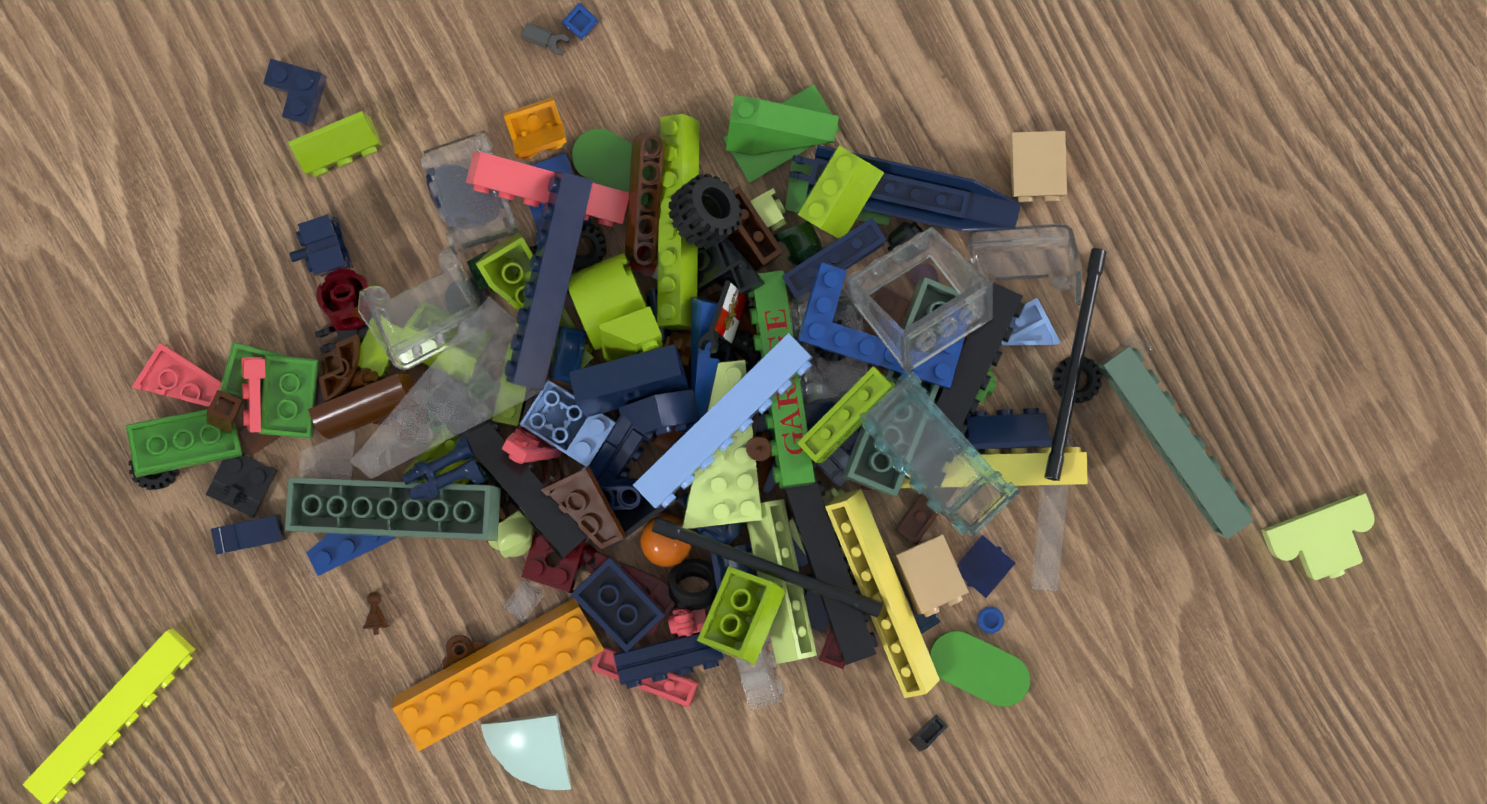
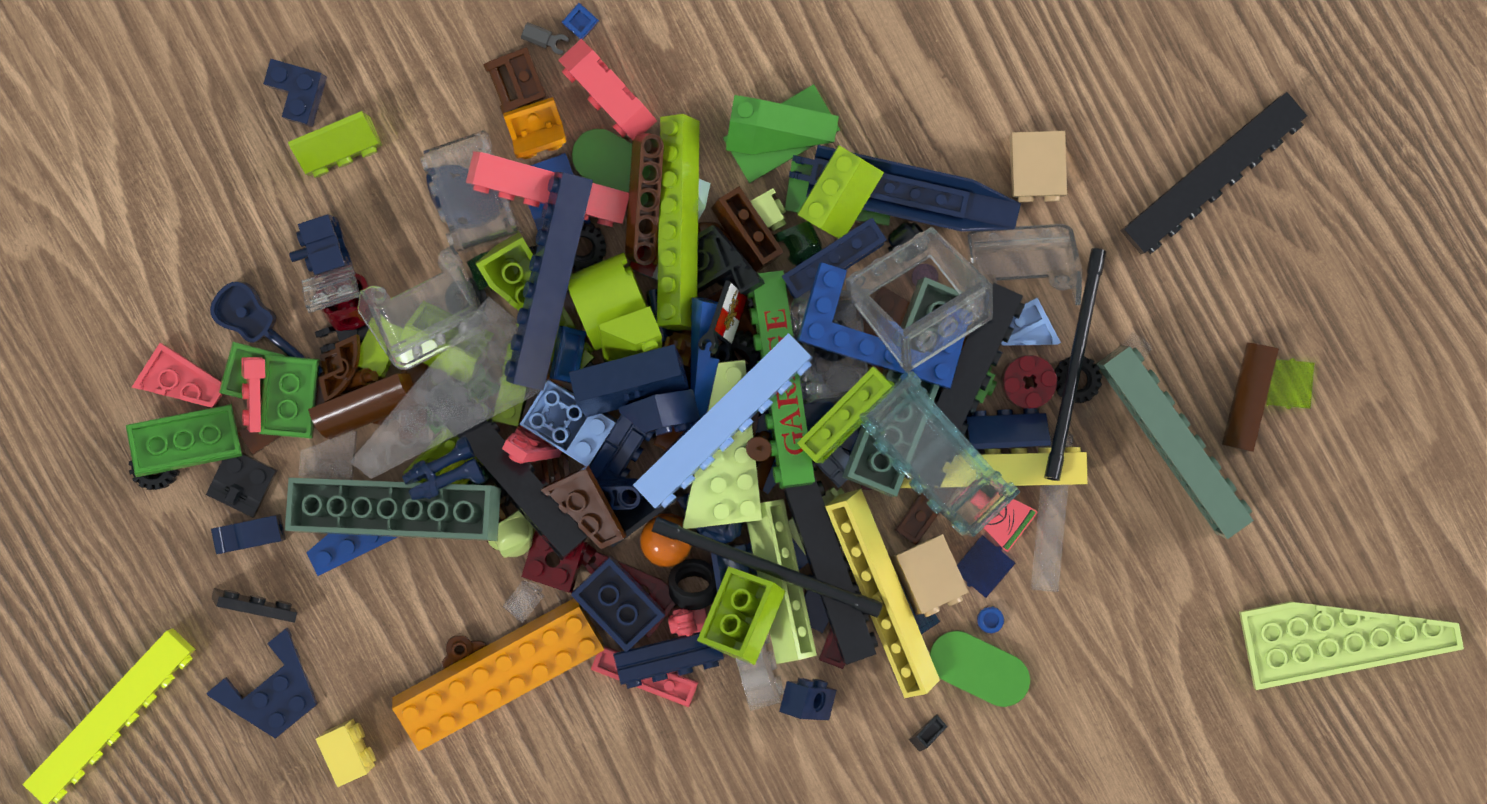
reddish brown panel [207,390,243,433] -> none
reddish brown piece [363,592,389,635] -> none
light aqua brick [481,713,571,790] -> none
black tyre [668,174,742,249] -> none
yellowish green brick [1261,492,1375,580] -> none
none -> dark blue wing [206,628,318,739]
none -> dark blue piece [210,281,323,377]
none -> black wing [211,588,297,623]
none -> clear plate [301,264,360,313]
none -> light yellow brick [316,718,376,787]
none -> reddish brown plate [483,47,546,114]
none -> coral brick [558,39,657,141]
none -> dark blue brick [779,678,837,720]
none -> coral torso [970,490,1038,552]
none -> dark red brick [1001,355,1057,408]
none -> black brick [1120,92,1307,255]
none -> reddish brown brick [1222,343,1279,452]
none -> yellowish green wing [1239,601,1464,690]
none -> clear neon green piece [1266,358,1315,409]

